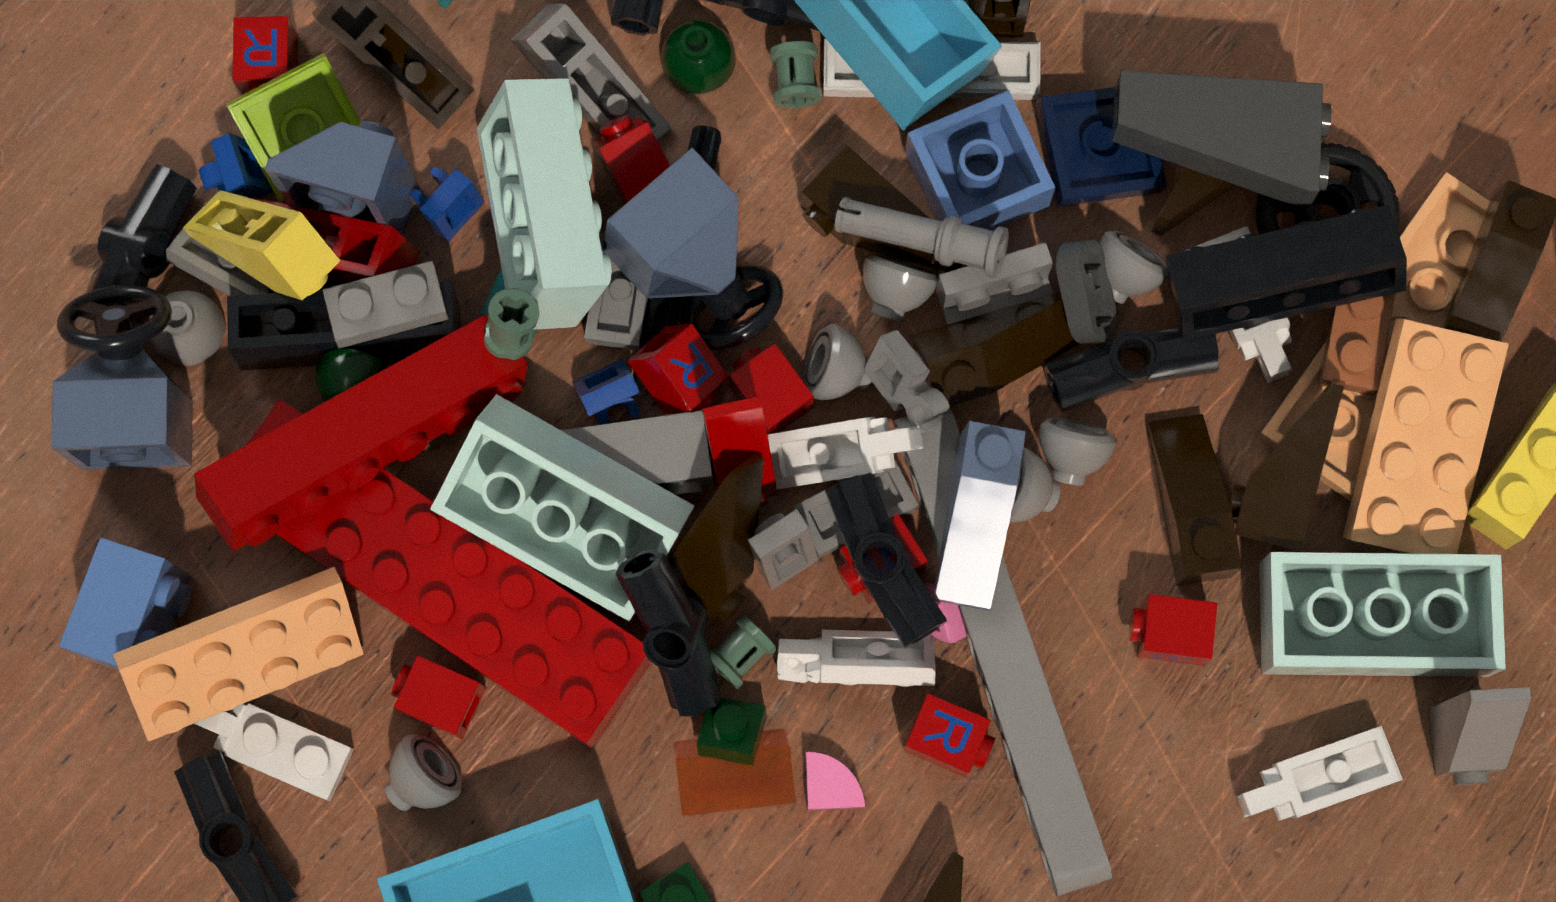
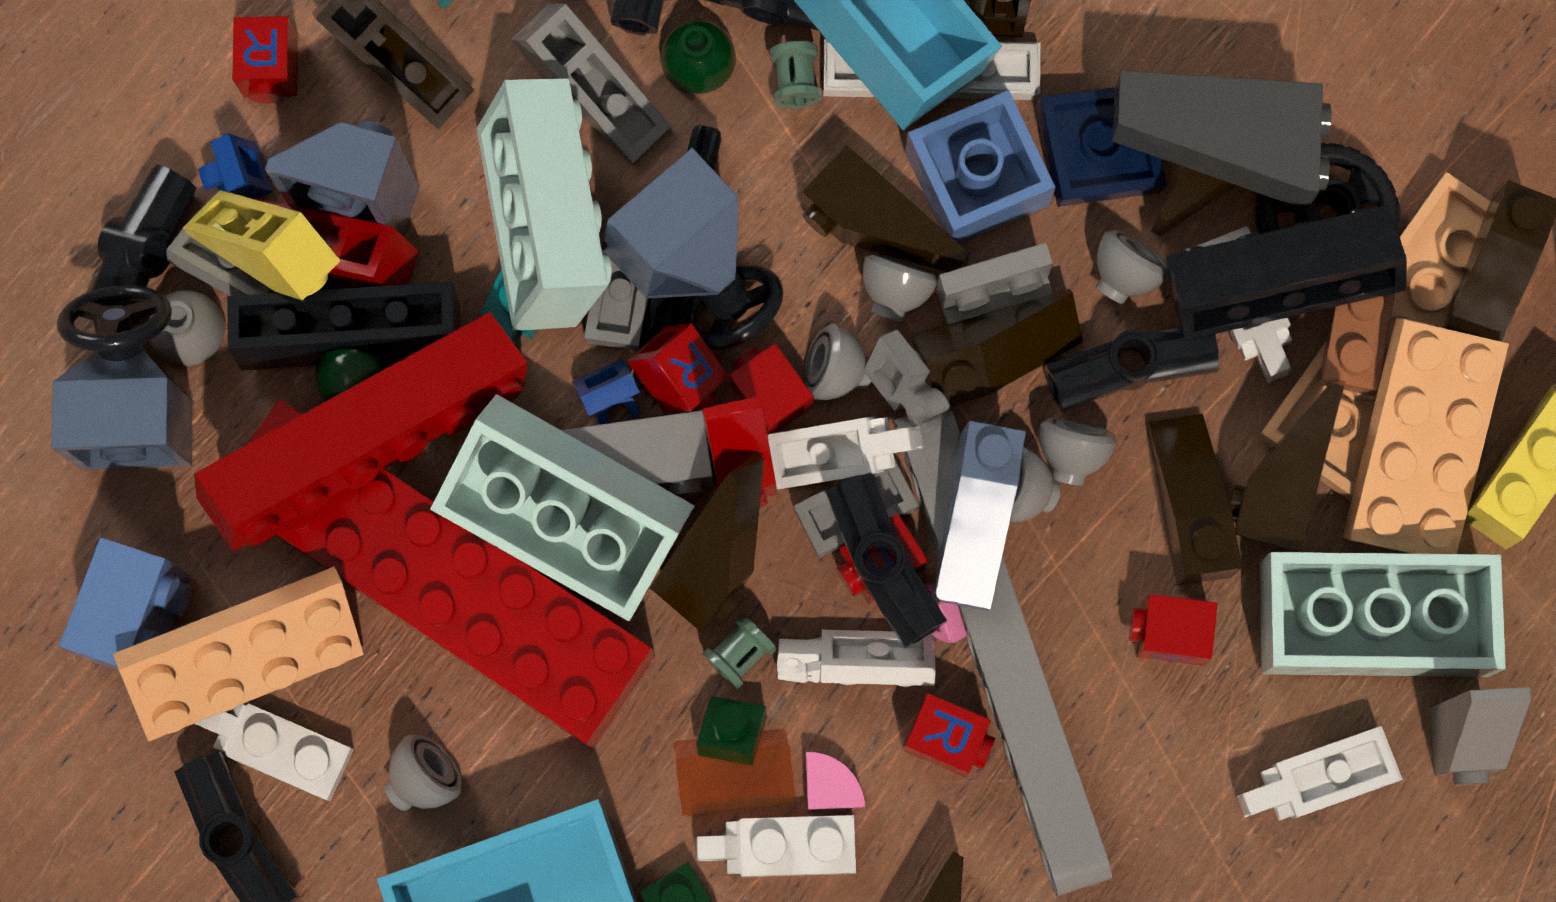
lime tile [226,53,360,202] -> none
light grey plate [323,261,449,348] -> none
red brick [391,655,486,740] -> none
blue tile [411,167,484,242] -> none
sand green bush [483,288,539,360] -> none
red brick [591,115,670,204] -> none
black piece [616,547,721,716] -> none
light grey plate [748,509,818,590] -> none
light grey pin [835,197,1009,278] -> none
dark grey beam [1056,239,1117,344] -> none
none -> white hinge [696,815,856,877]

